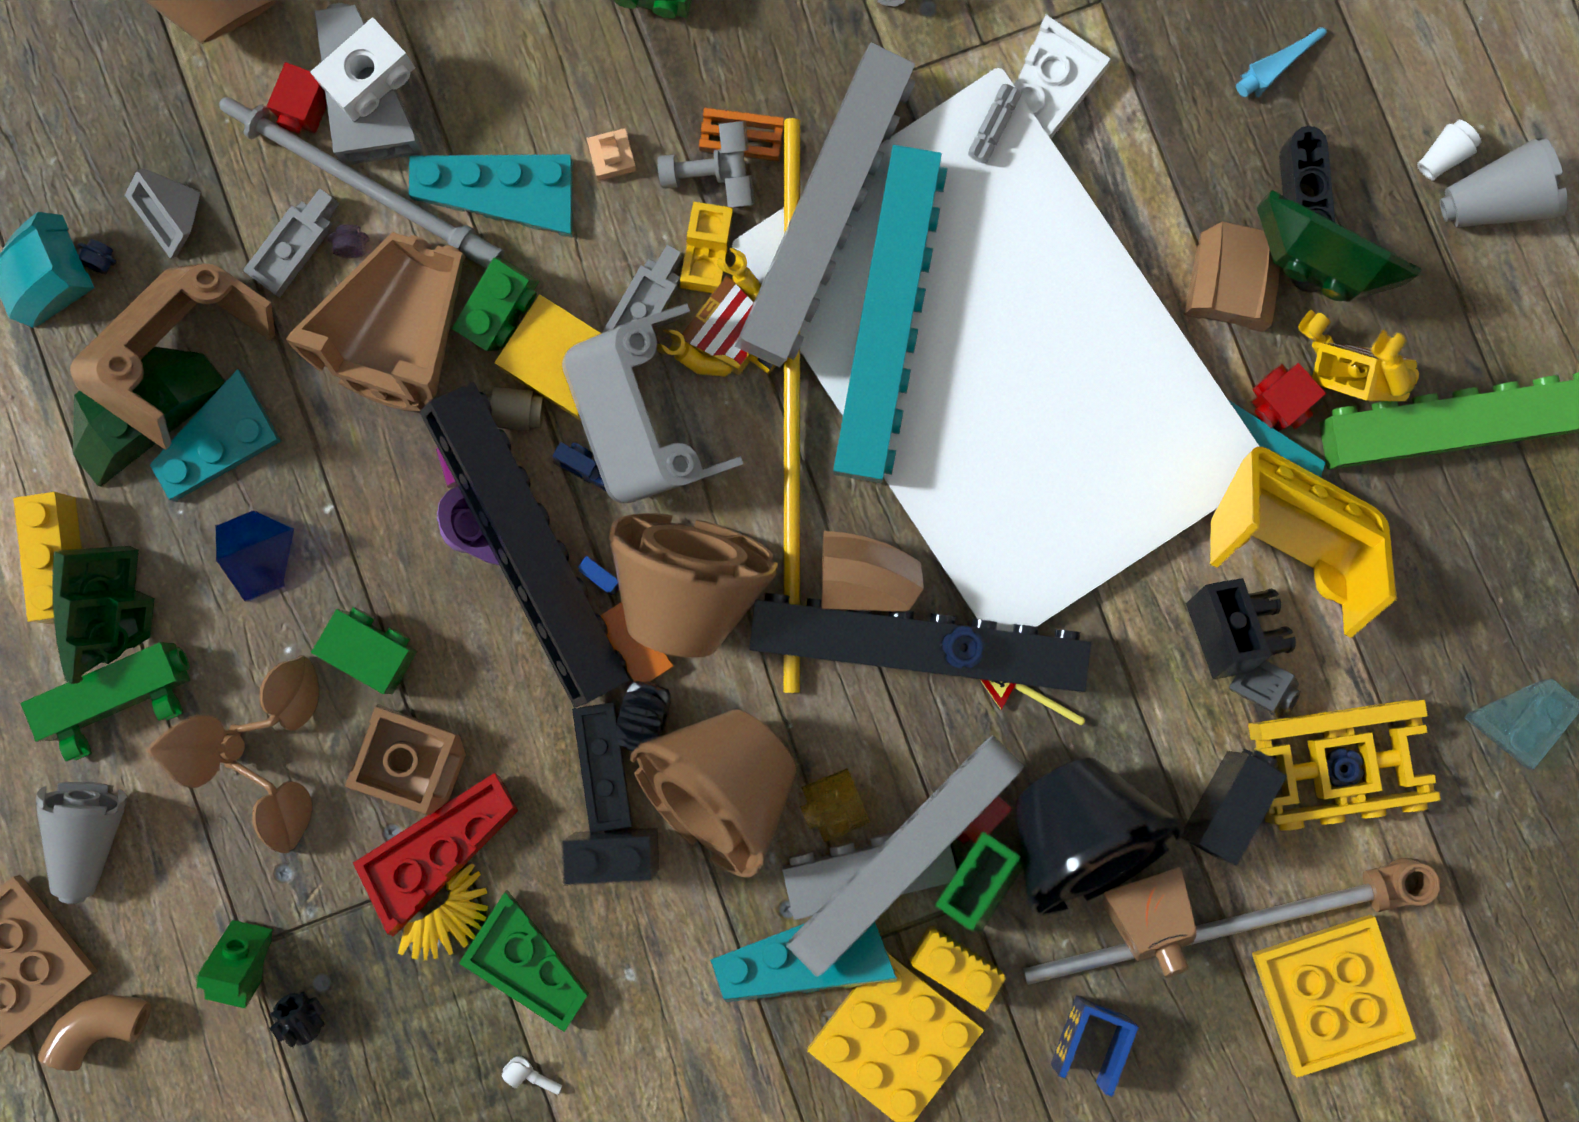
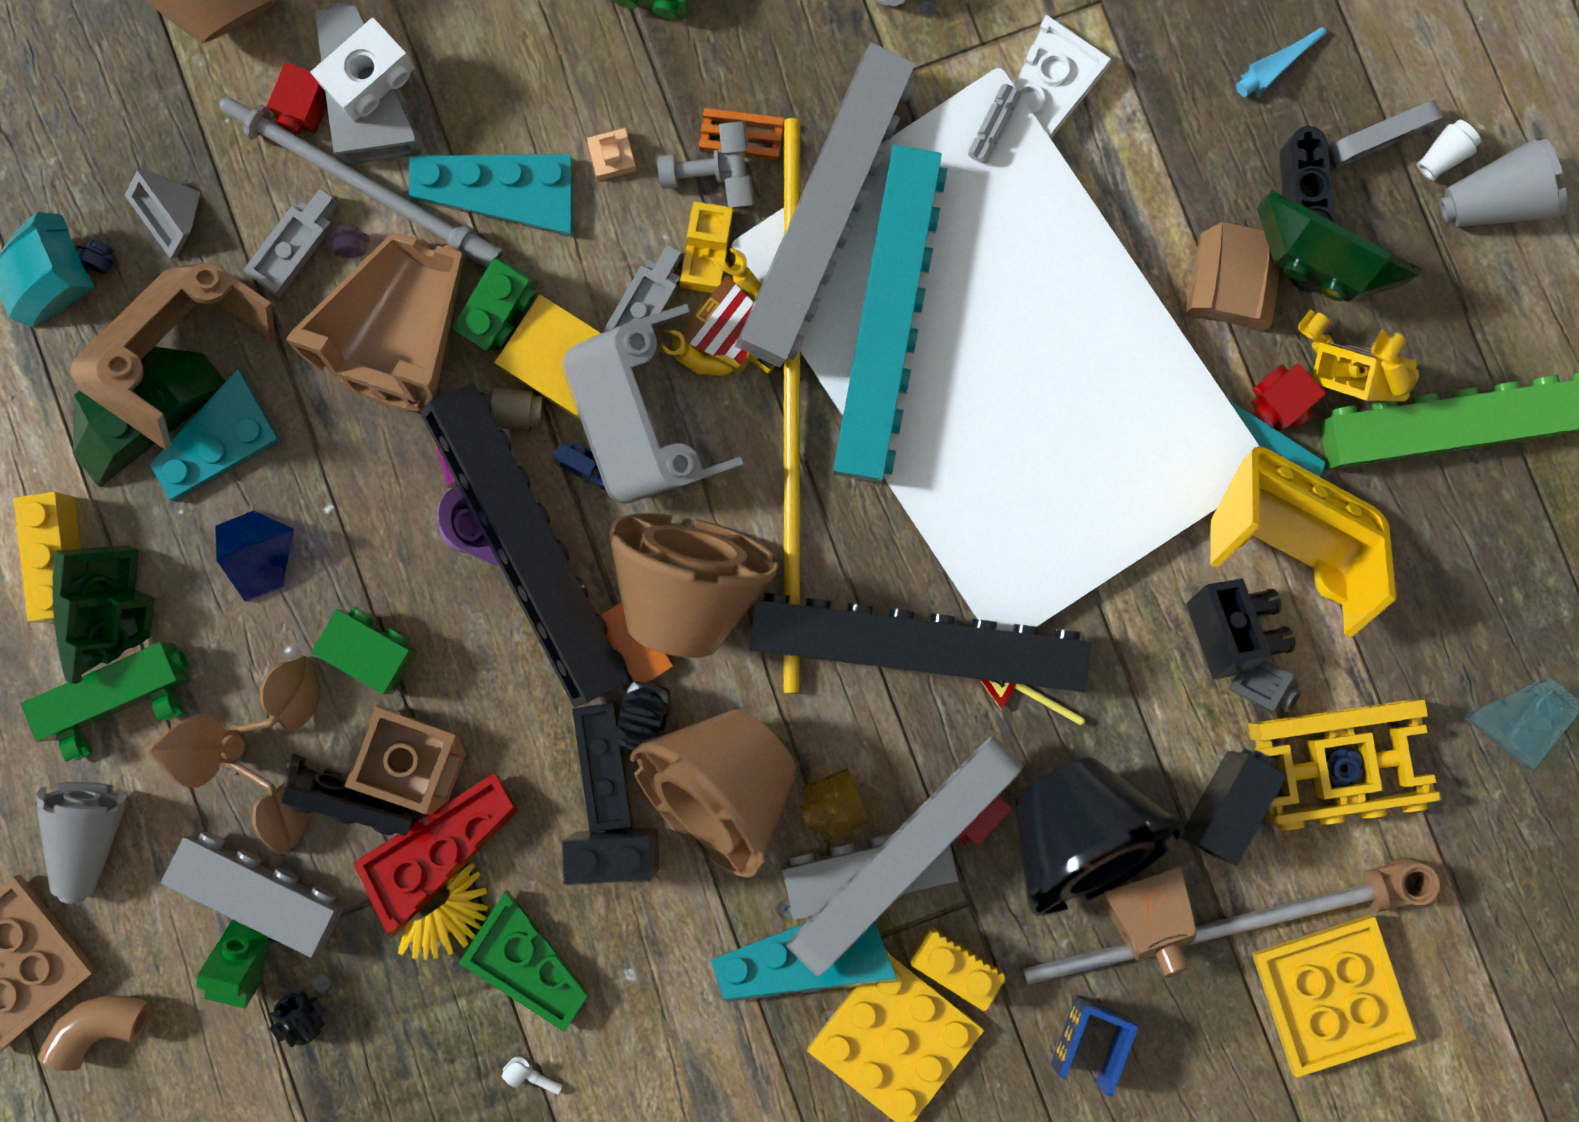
blue tile [578,556,619,595] -> none
medium nougat slope [822,531,924,612] -> none
green brick [935,832,1023,931] -> none
dark blue plate [942,626,985,668] -> none
none -> light grey brick [160,831,345,958]
none -> black wing [281,753,412,836]
none -> light grey beam [1328,100,1444,168]

